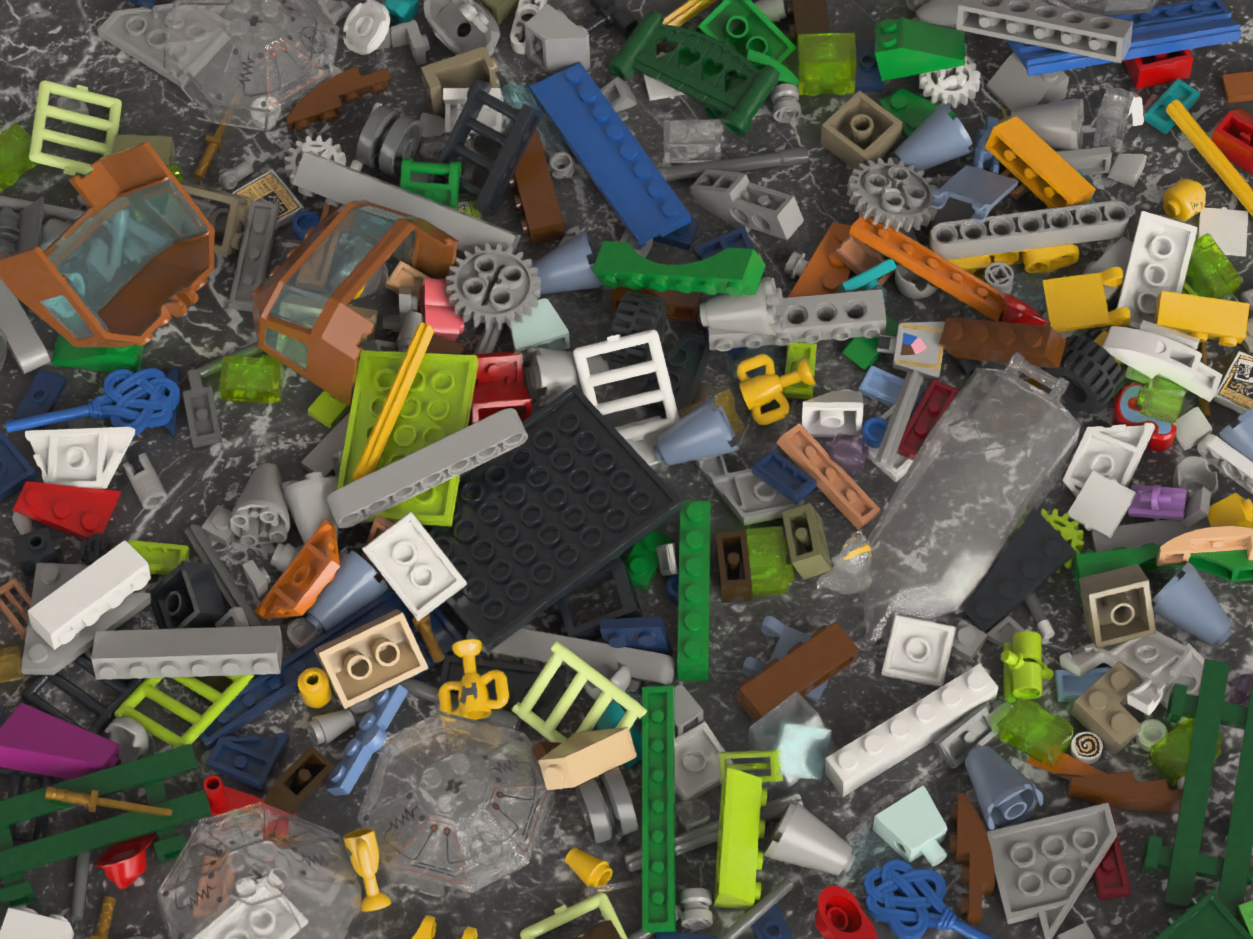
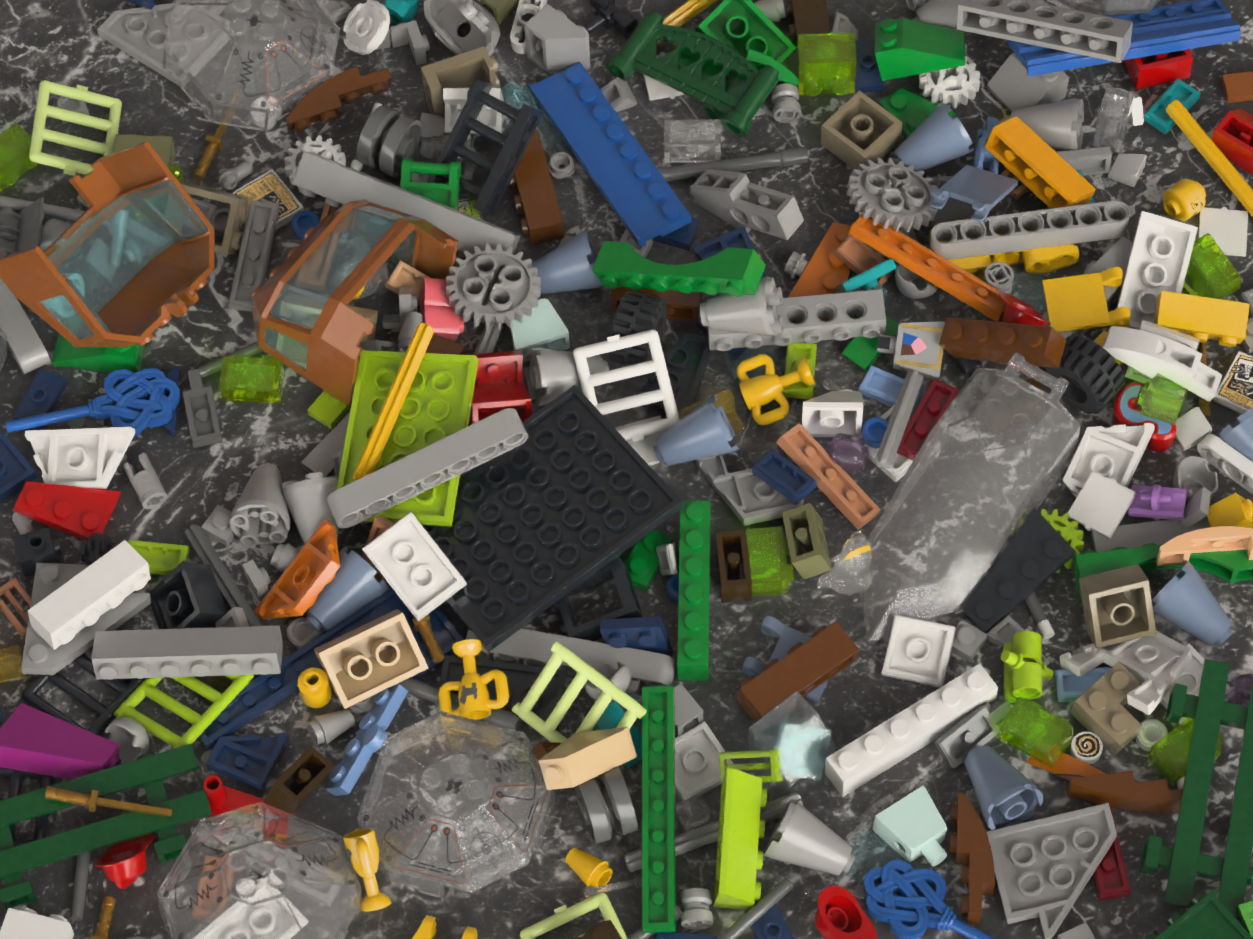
none -> light grey tile [830,13,858,45]

